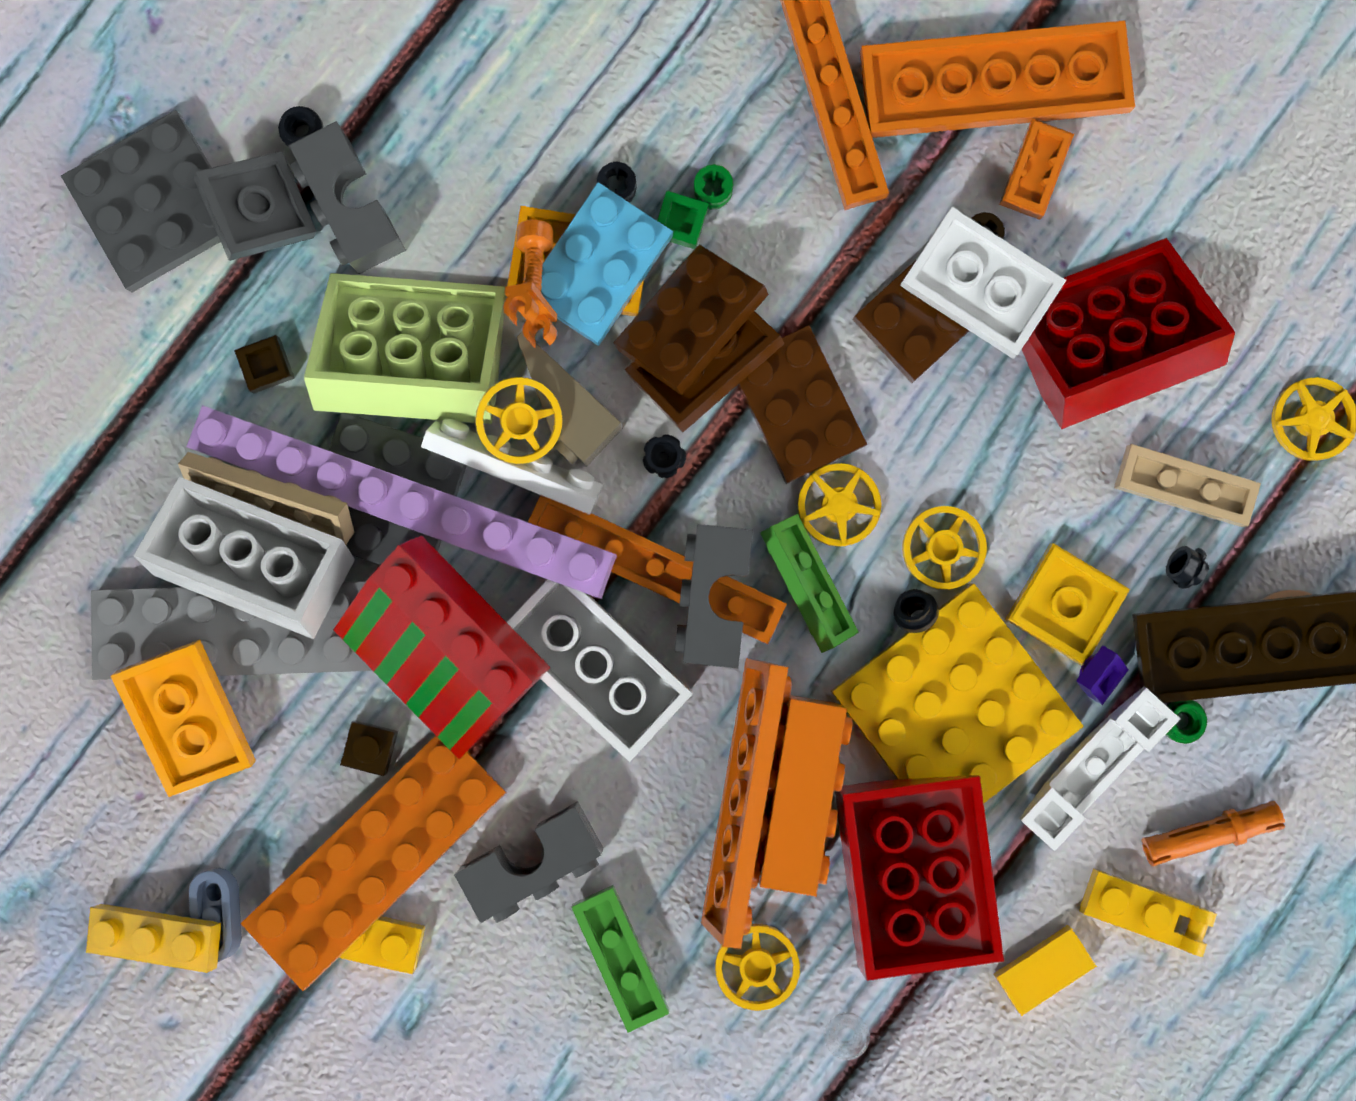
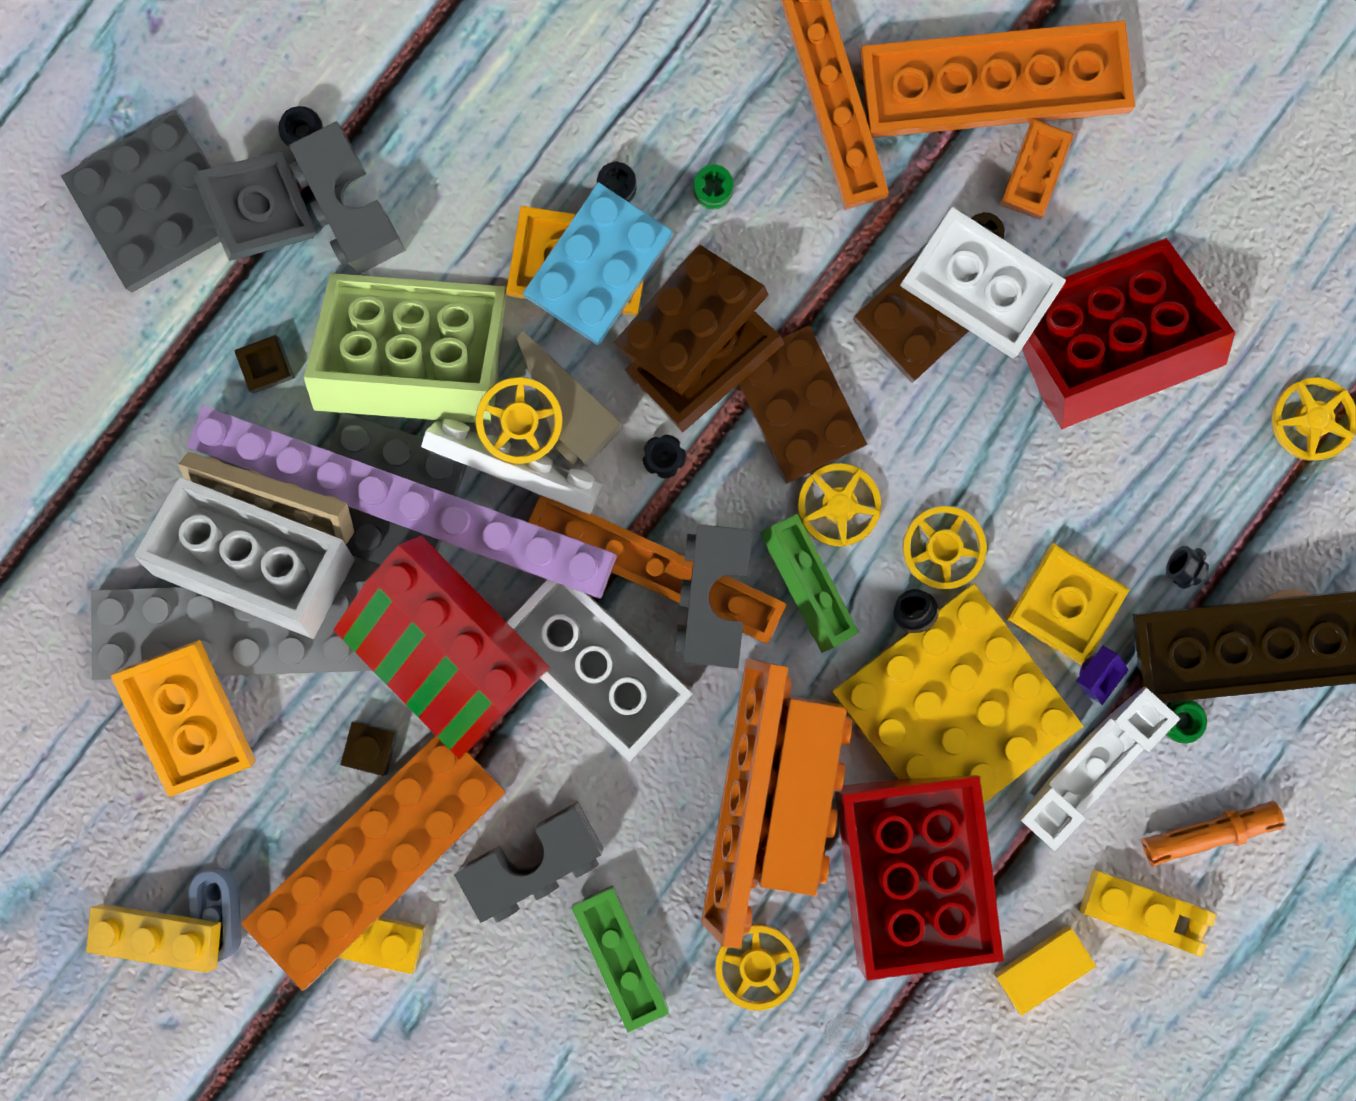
orange bar [503,220,557,348] -> none
green plate [657,191,709,249] -> none
tan plate [1114,444,1261,527] -> none

